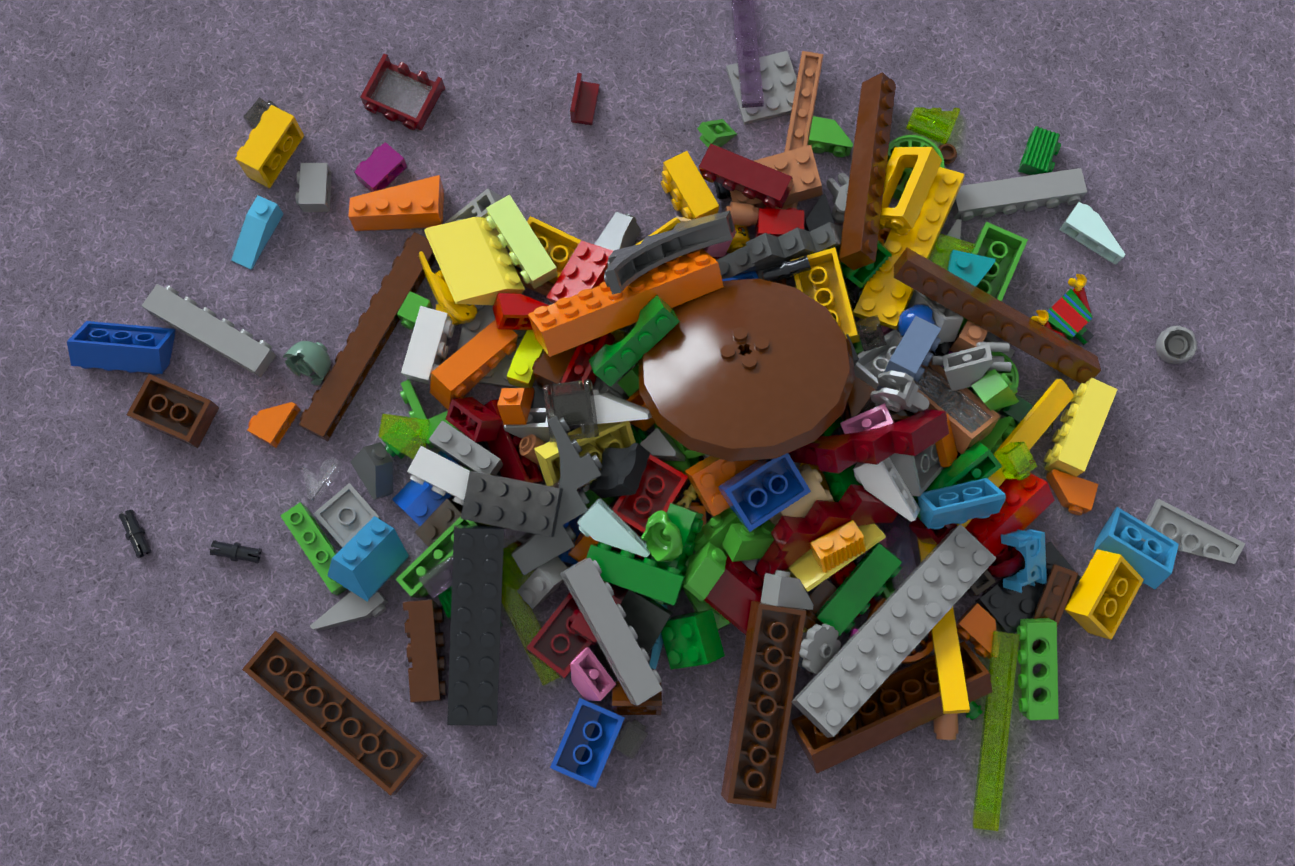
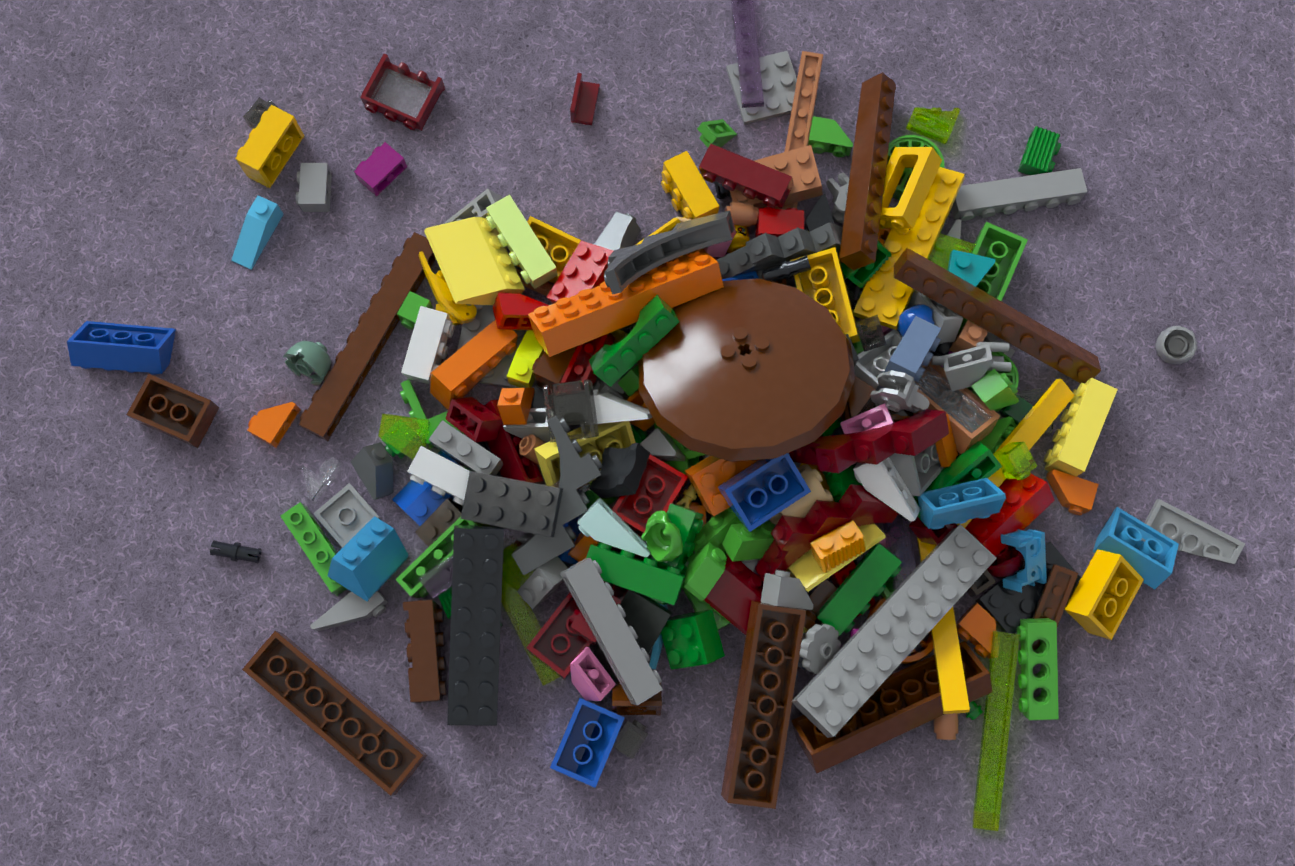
black pin [119,510,152,558] -> none
light grey brick [141,284,276,378] -> none
orange wedge [348,175,444,231] -> none
reddish brown plate [938,144,957,165] -> none
torso [1031,274,1094,345] -> none
light aqua slope [1059,202,1125,265] -> none

